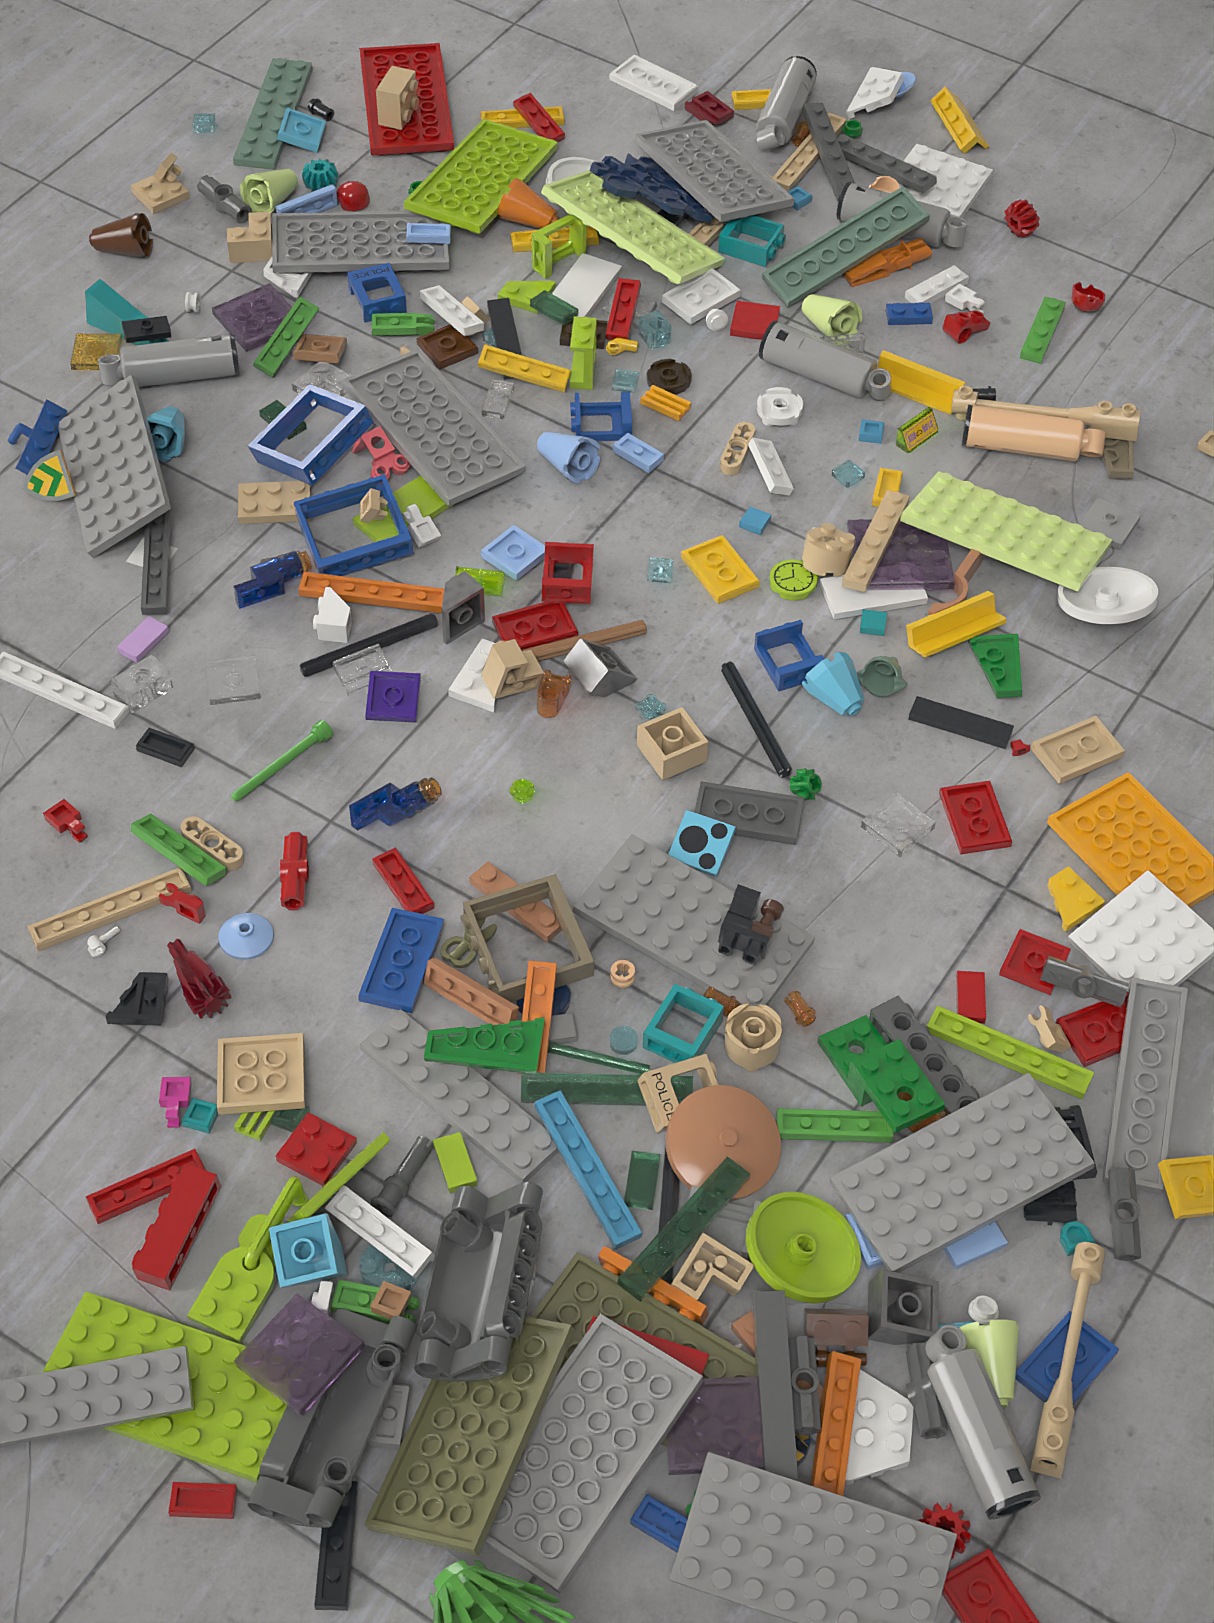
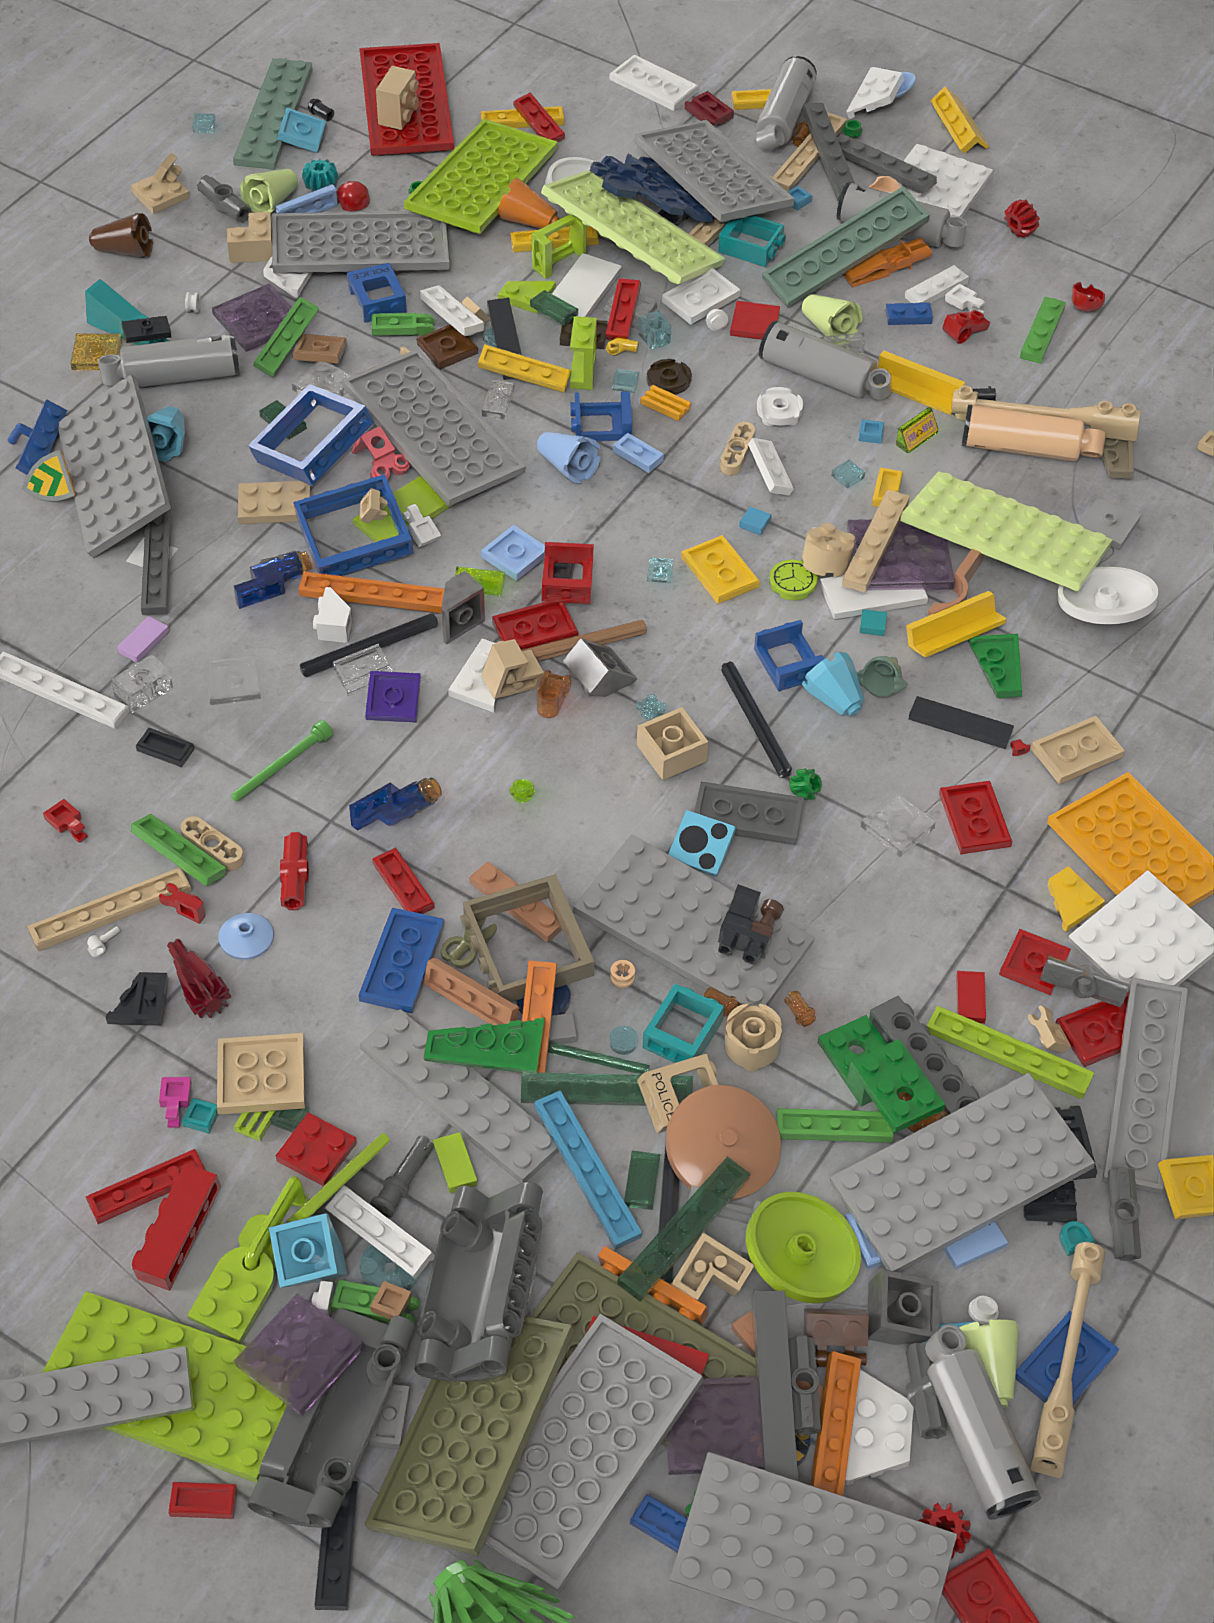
light blue tile [406,223,451,244] -> none

